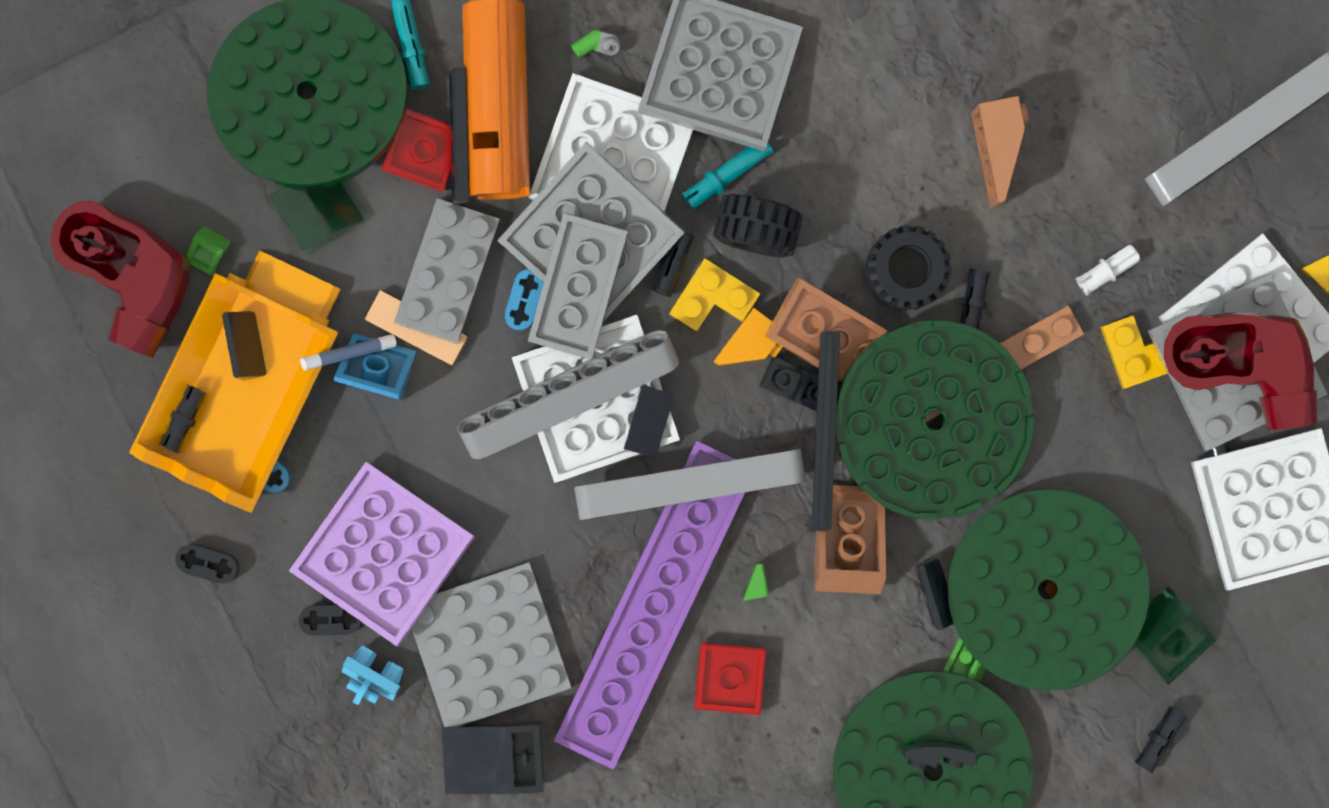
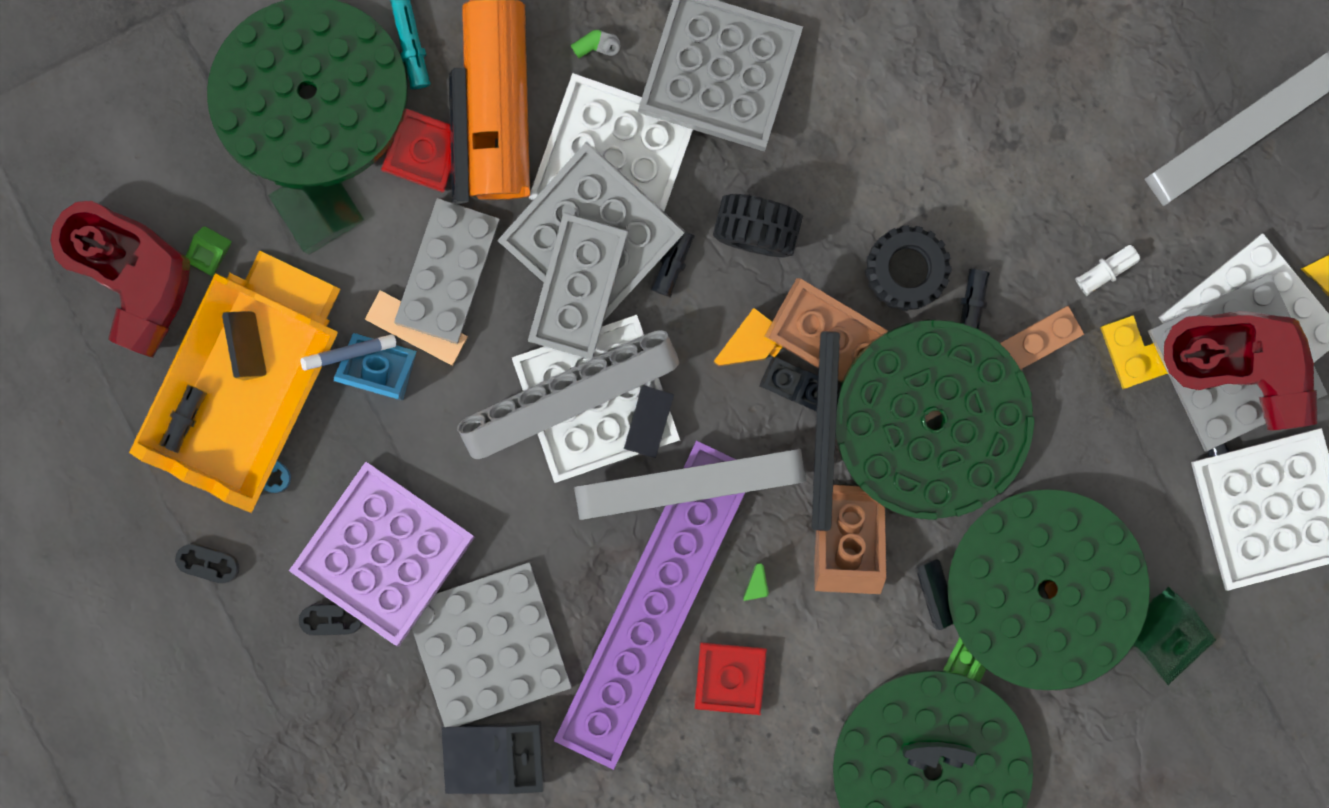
medium azure hips [341,646,404,706] -> none
dark azure beam [505,269,544,331] -> none
yellow plate [669,259,760,332] -> none
teal pin [681,143,774,211] -> none
nougat slope [971,96,1028,209] -> none
black pin [1134,706,1188,774] -> none

